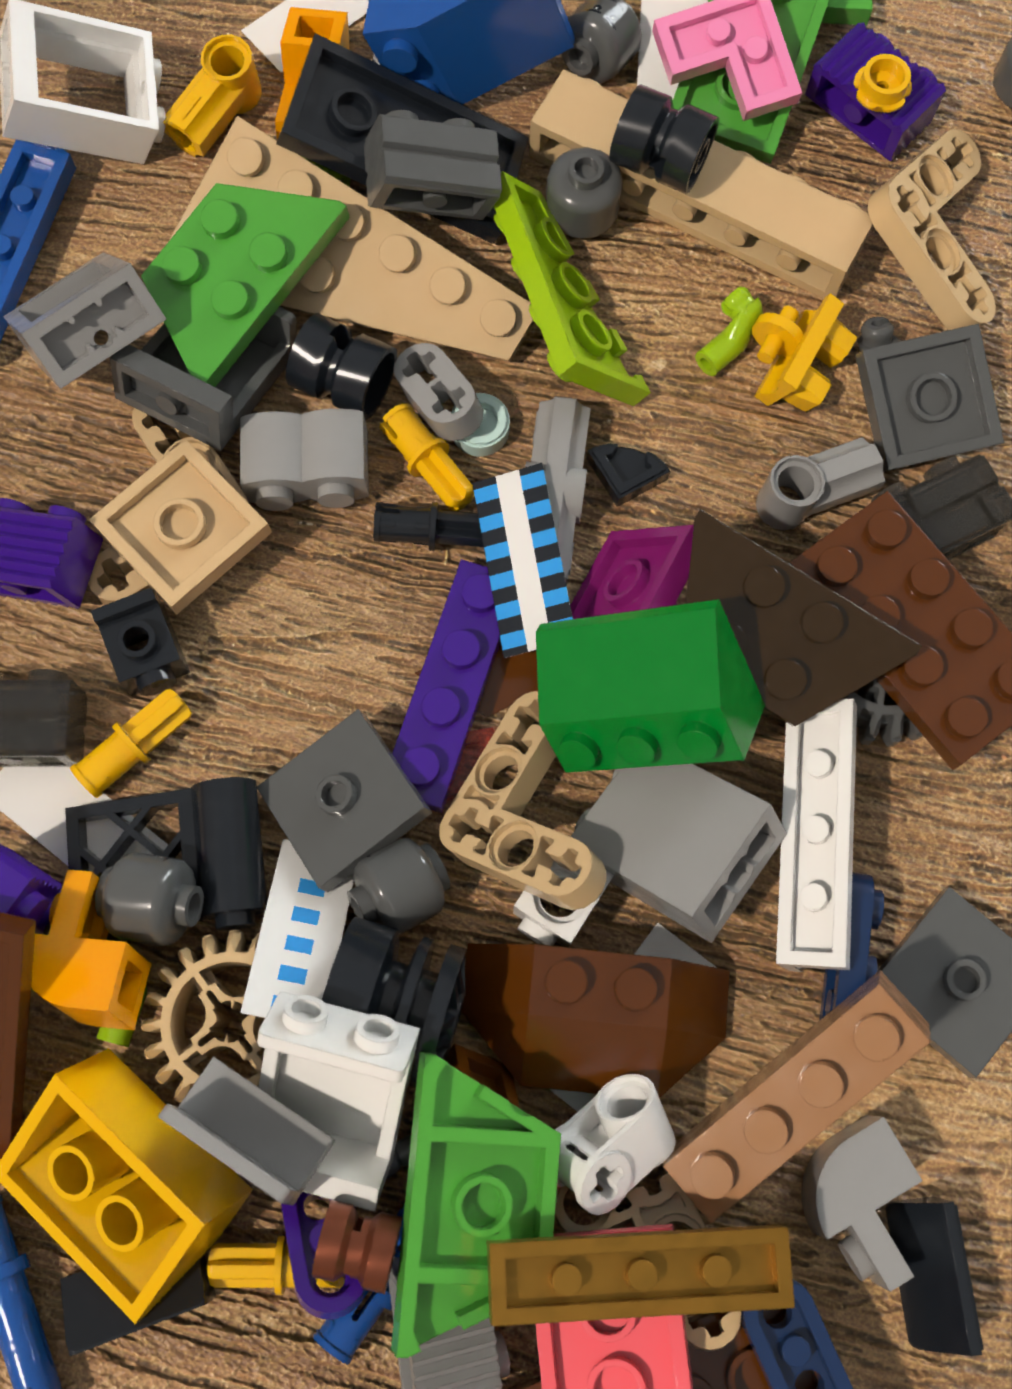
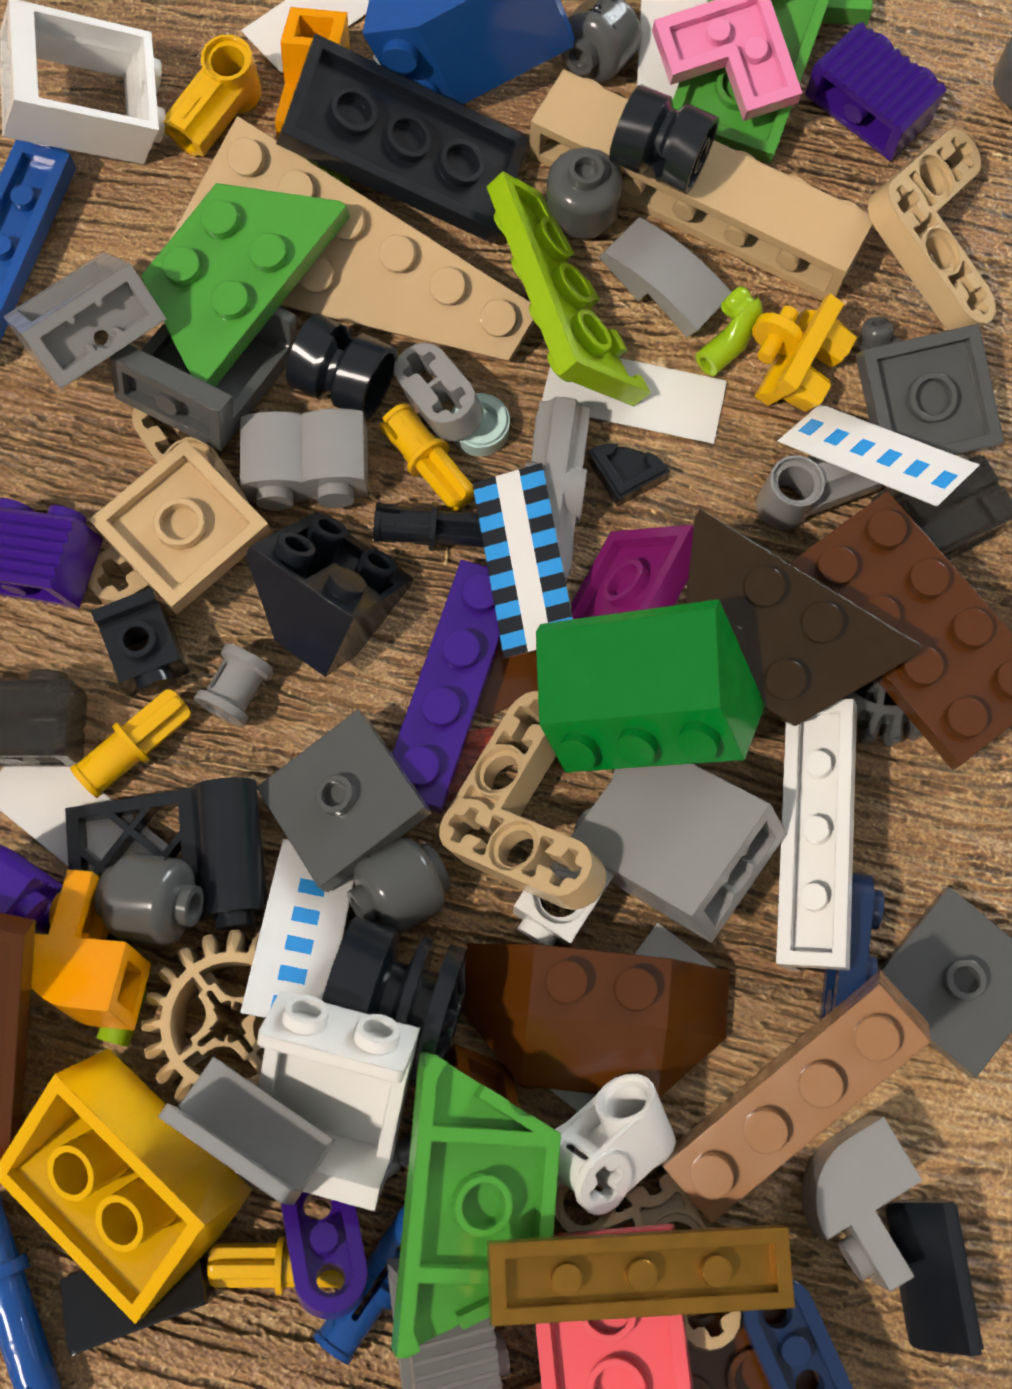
copper wheel [312,1200,403,1294] -> none
dark grey brick [364,110,502,220] -> none
yellow plate [854,54,912,113] -> none
none -> light grey bush [193,644,275,727]
none -> black slope [246,511,414,677]
none -> white sticker [542,358,727,444]
none -> light grey slope [599,217,732,337]
none -> white sticker [777,404,980,506]

